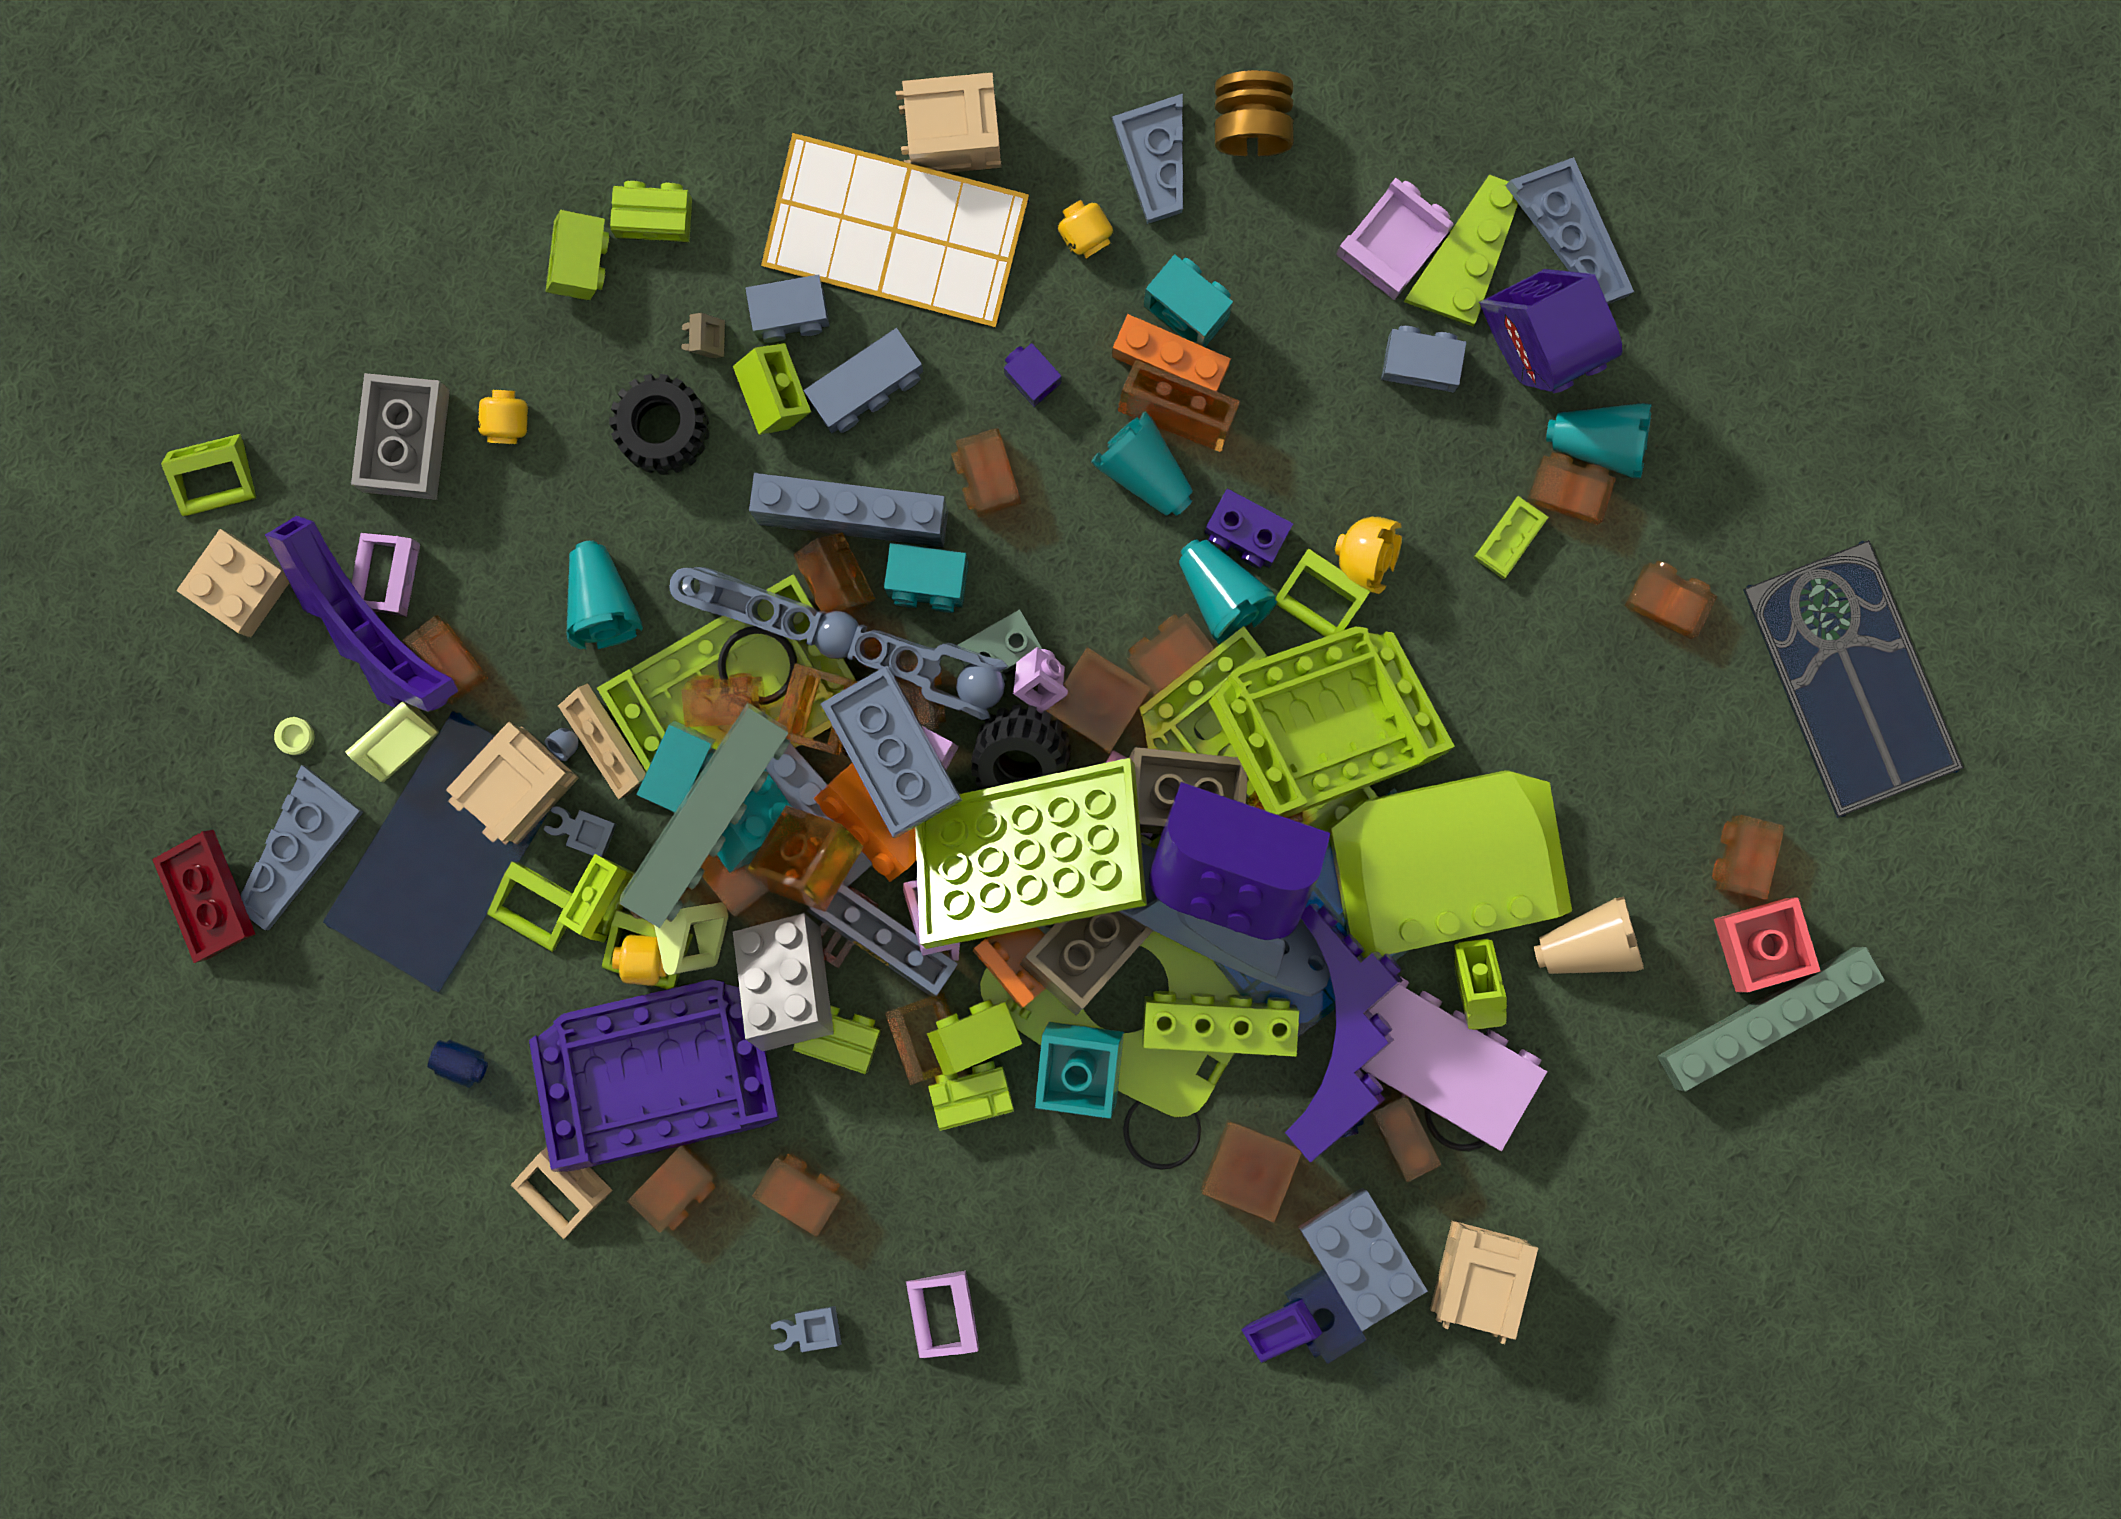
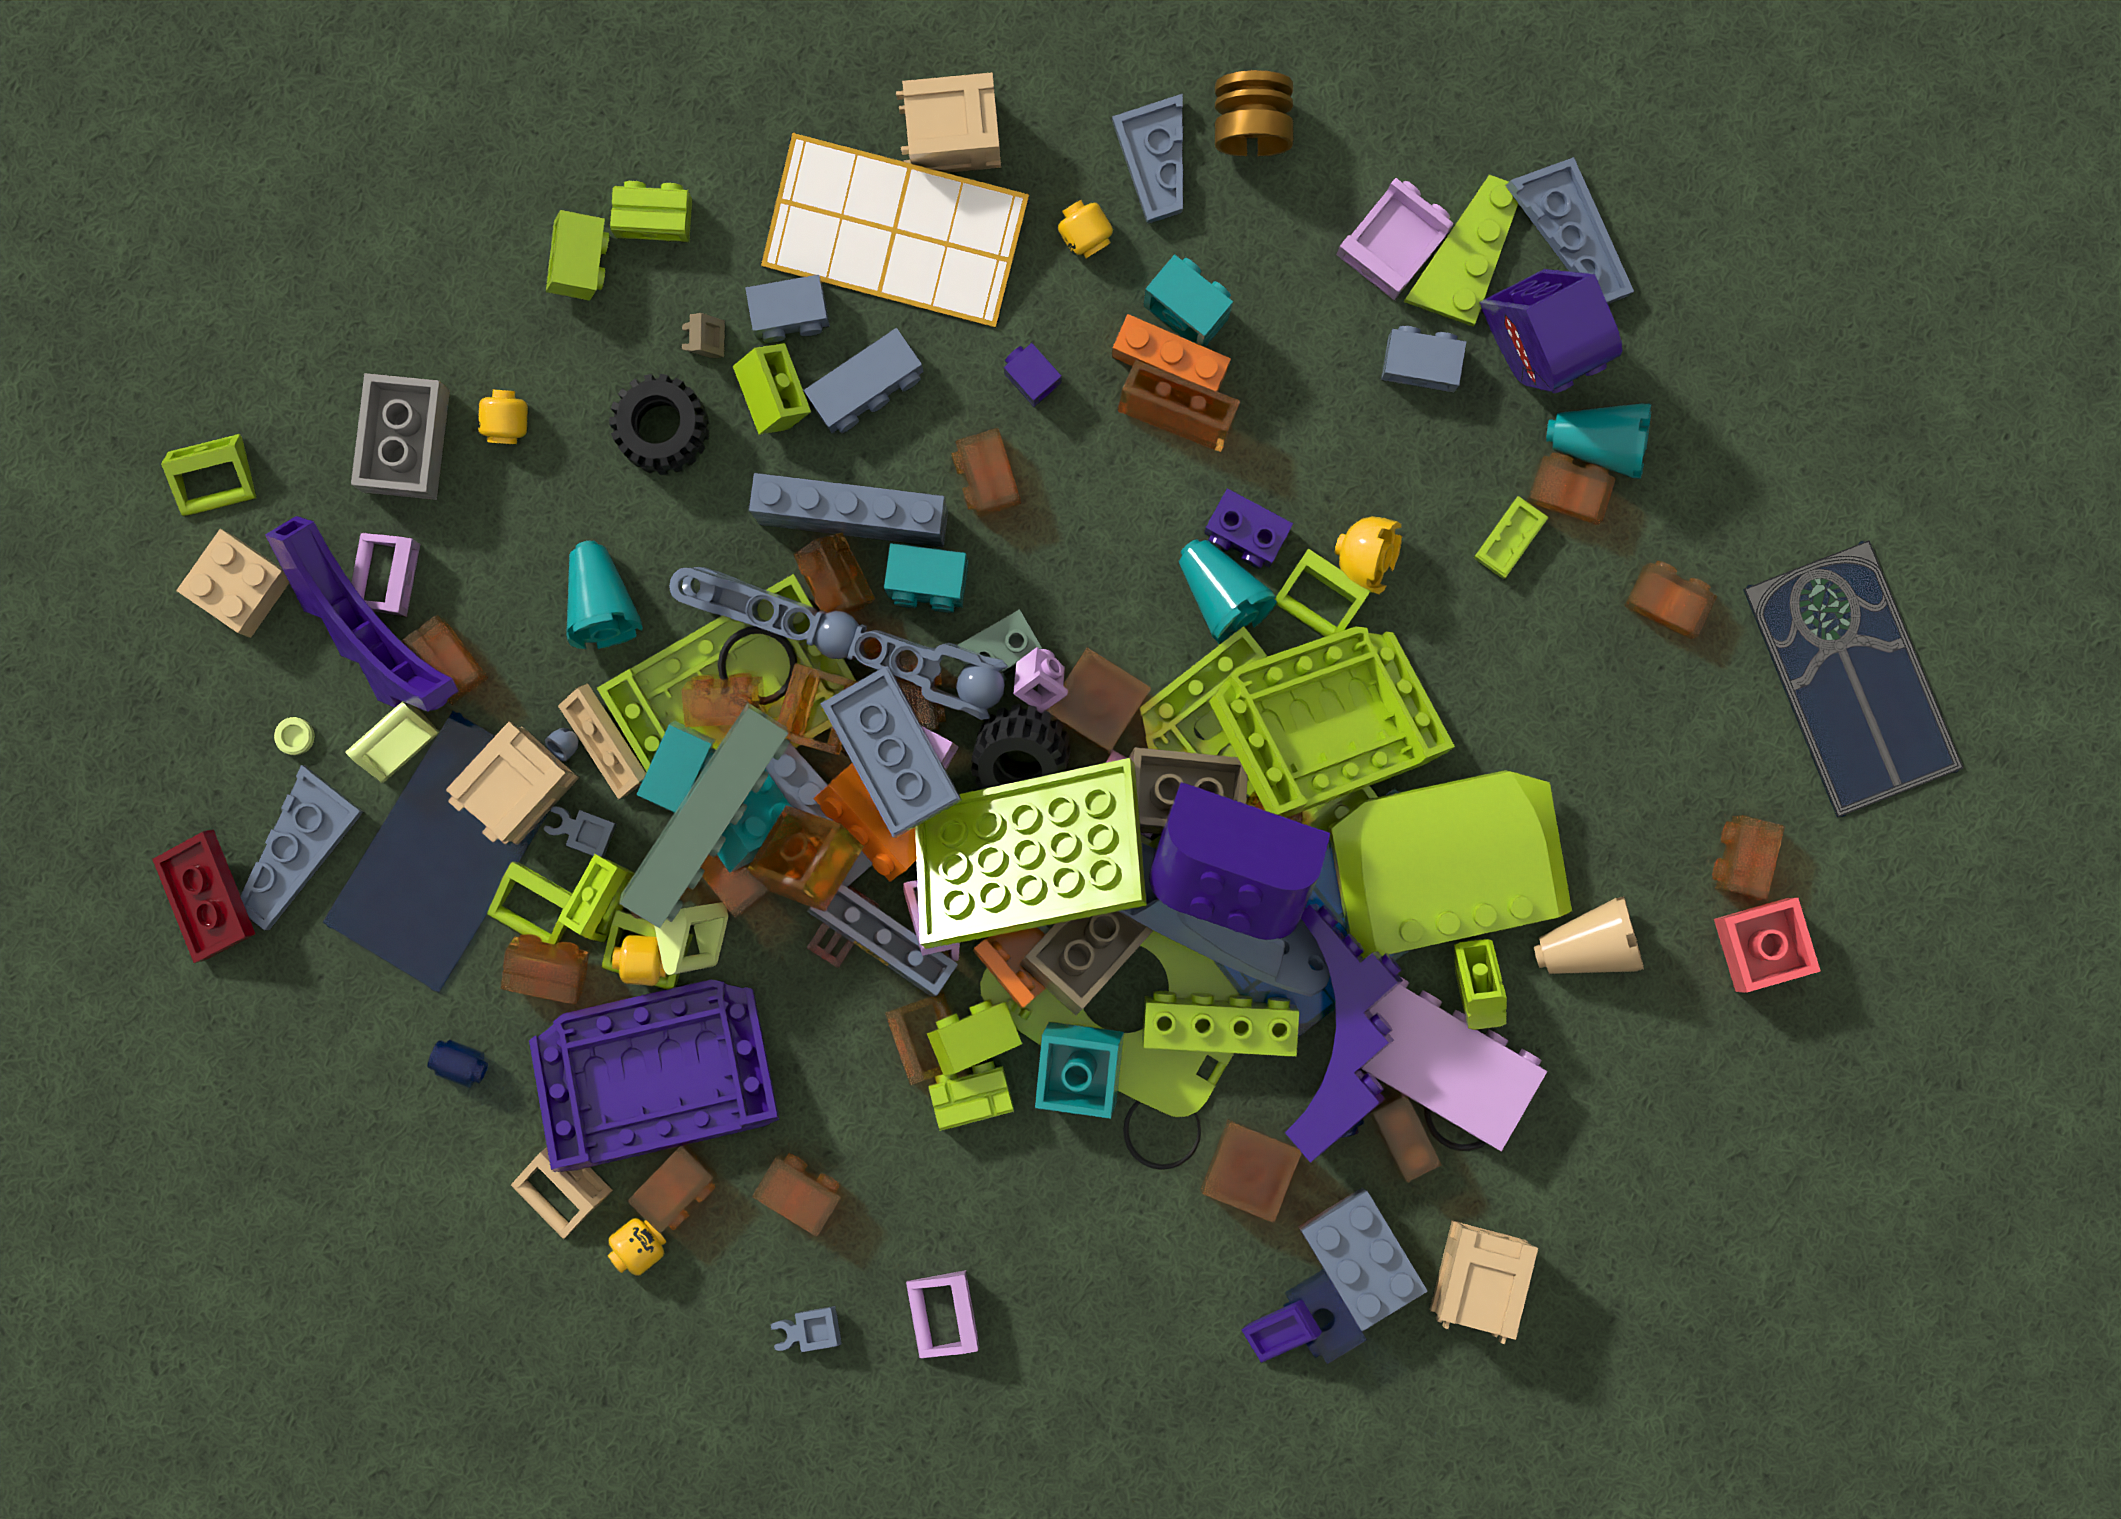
light grey brick [733,913,834,1051] -> none
lime brick [793,1005,882,1074] -> none
teal cone [1091,411,1193,516] -> none
clear orange brick [1127,613,1215,697] -> none
sand green brick [1657,947,1885,1092] -> none
none -> clear orange brick [501,934,589,1005]
none -> yellow head [607,1218,666,1276]

